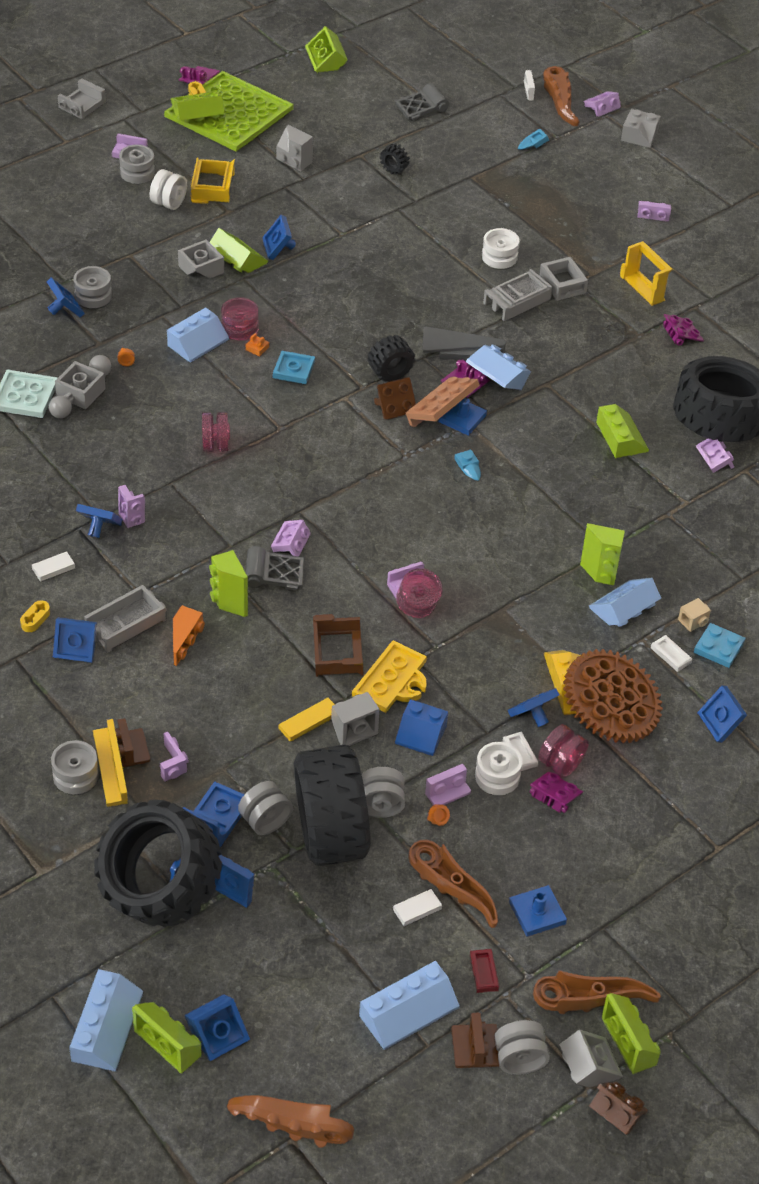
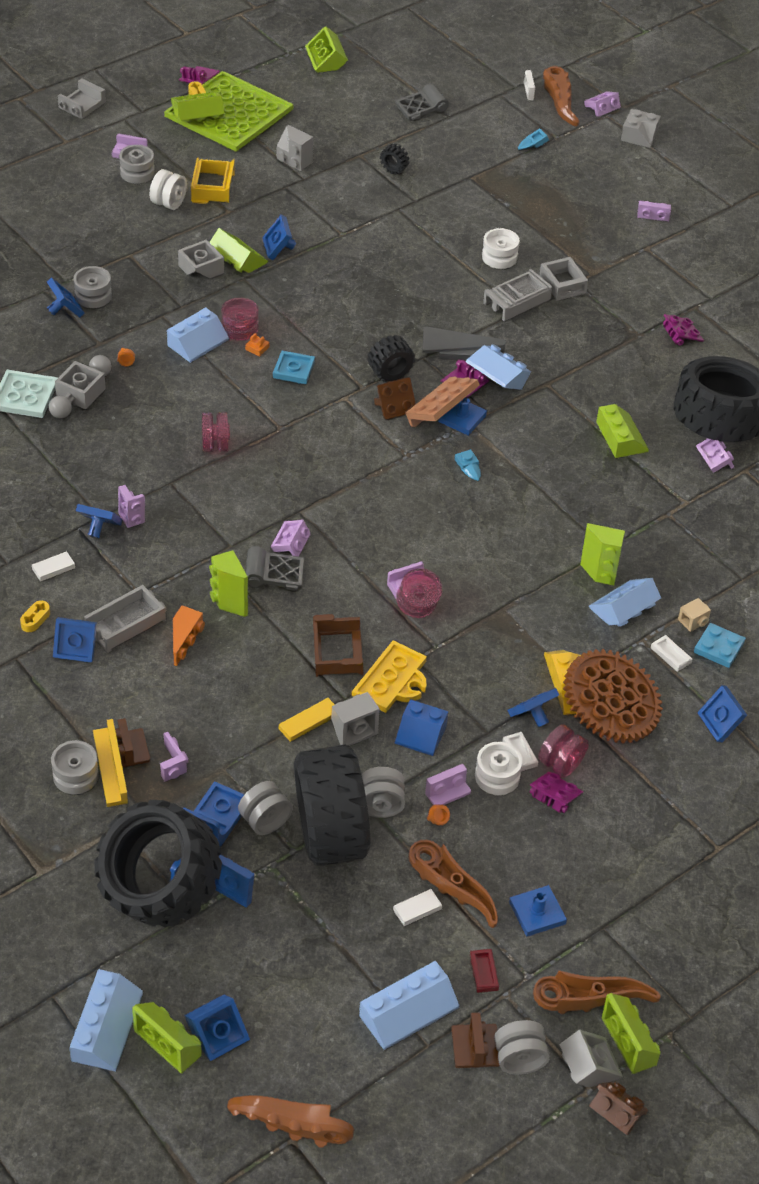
yellow piece [620,241,672,306] -> none

